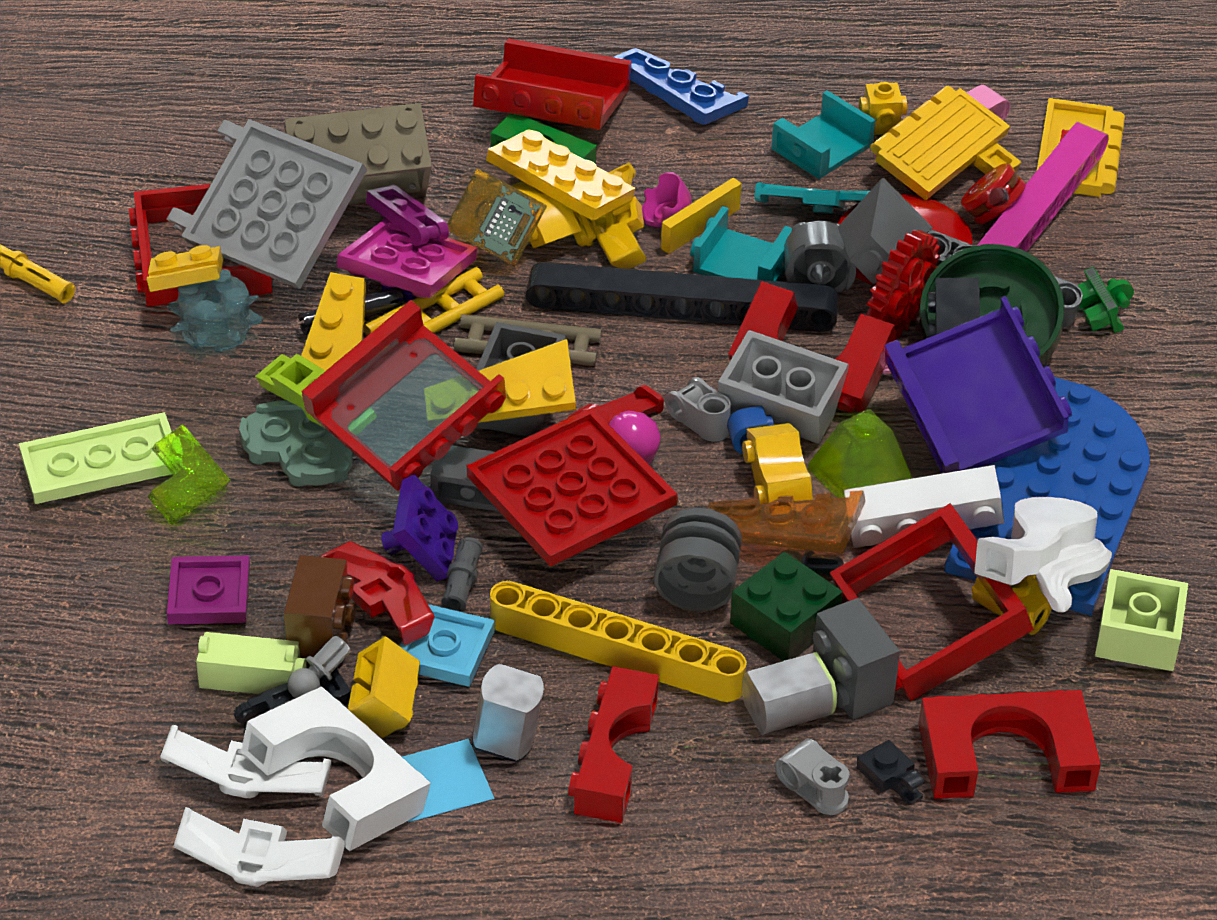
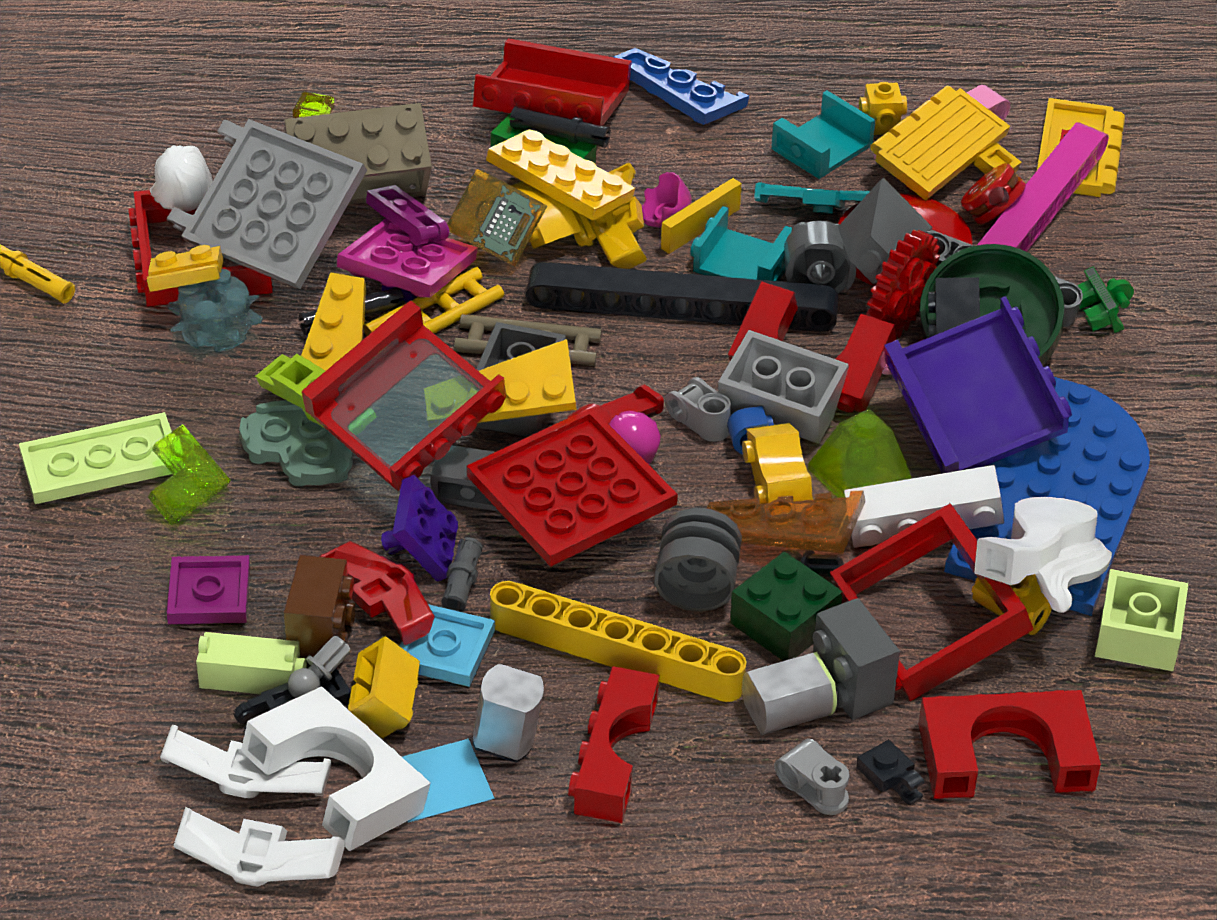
none -> white hair [150,145,213,212]
none -> clear neon green tile [293,91,335,118]
none -> black pin [510,106,611,148]

